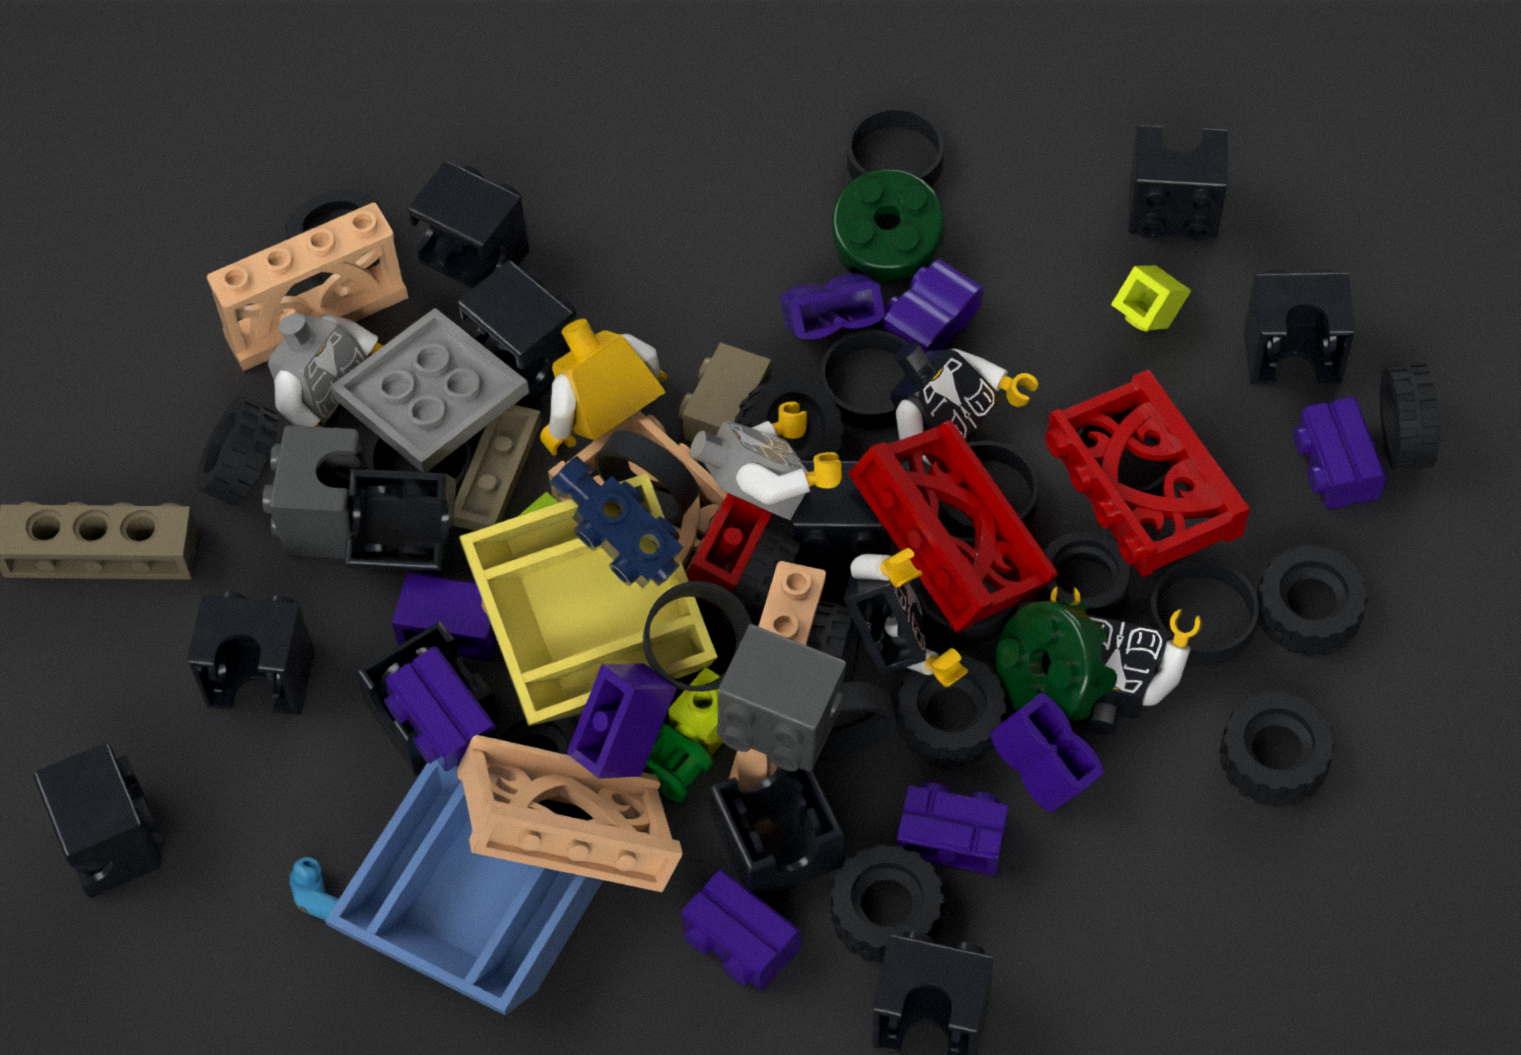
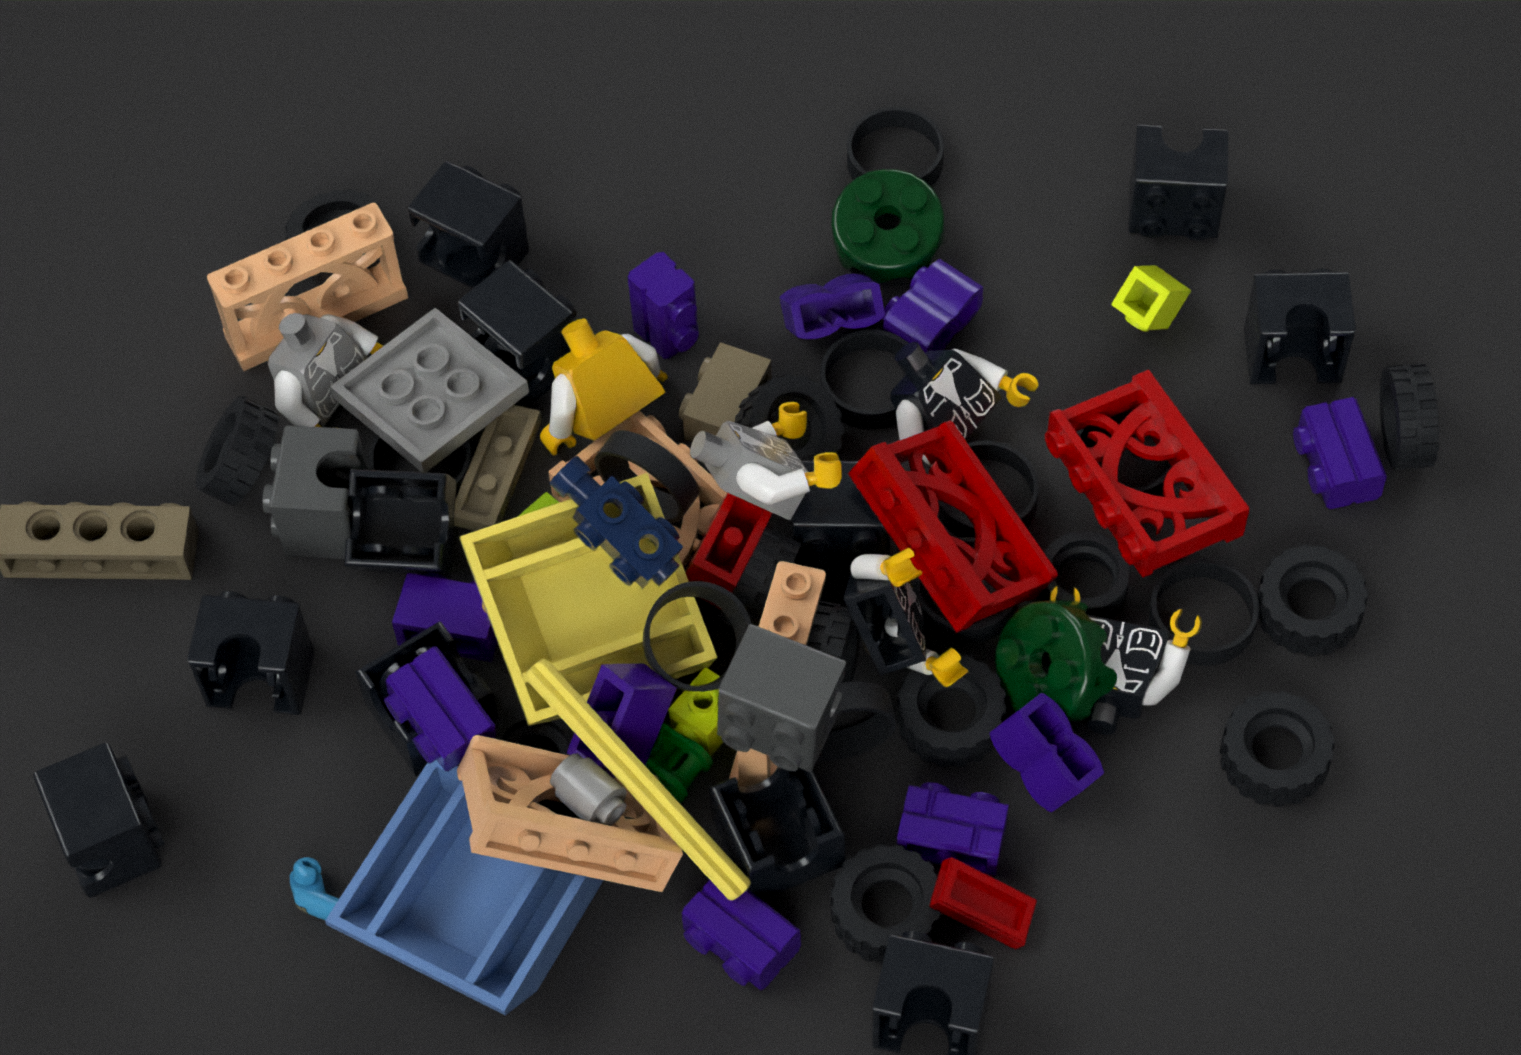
none -> light yellow axle [525,658,751,901]
none -> light grey brick [550,753,627,826]
none -> dark purple brick [628,252,699,359]
none -> red tile [929,857,1037,950]

